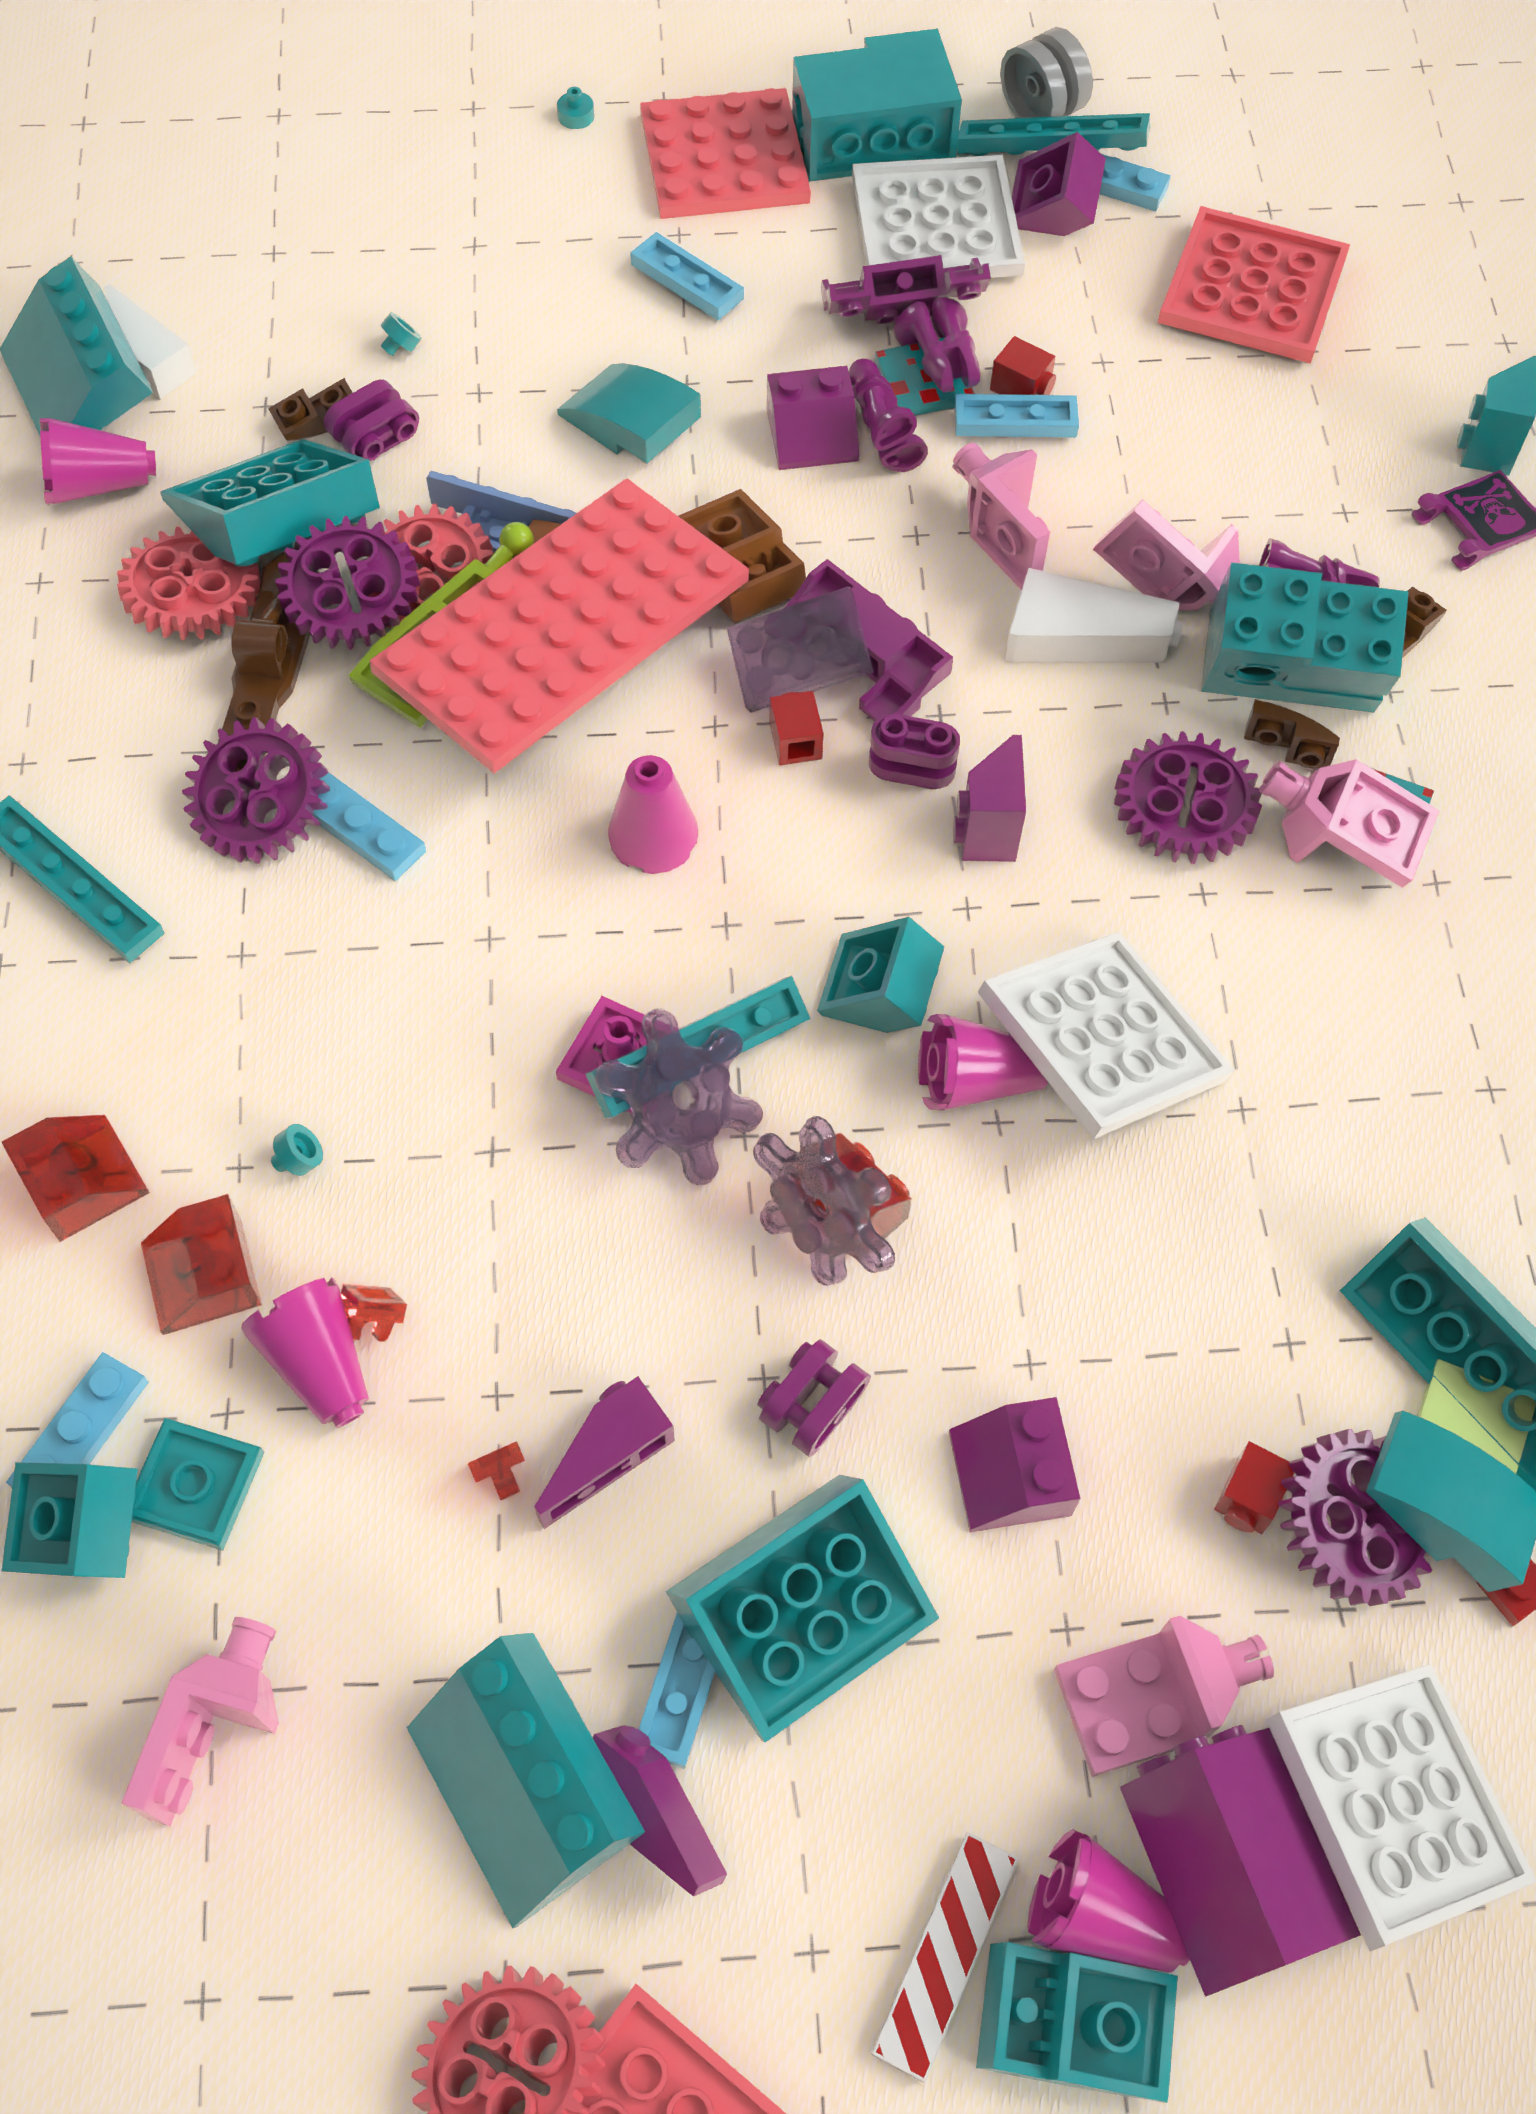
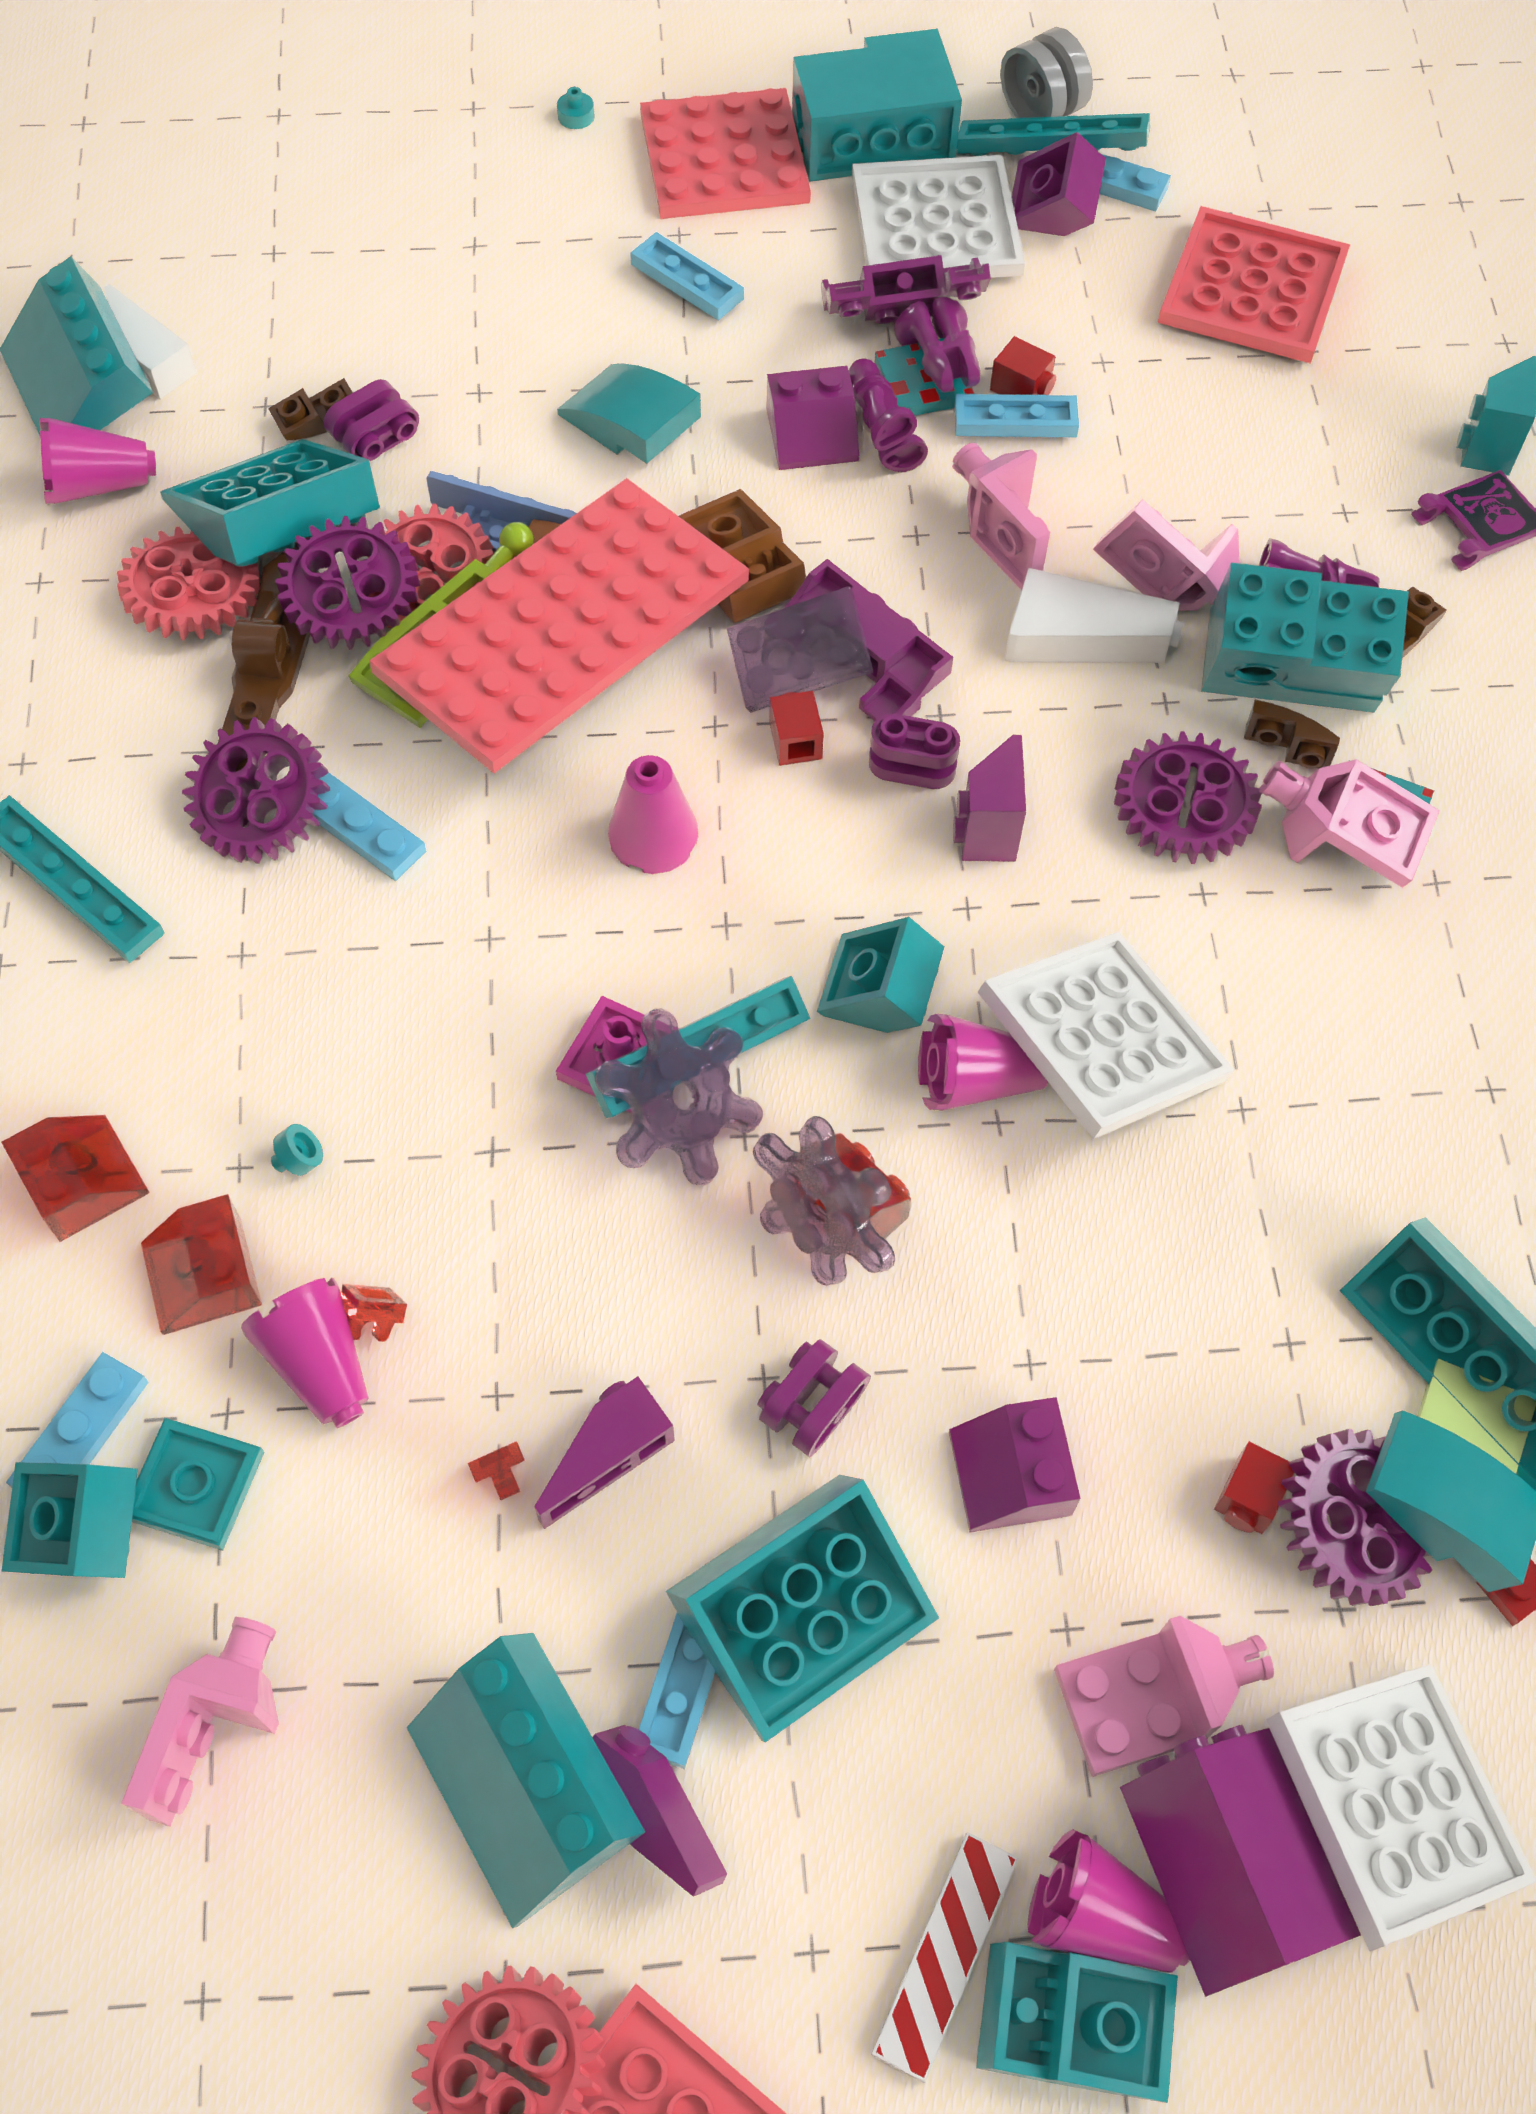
teal tile [380,312,422,356] -> none

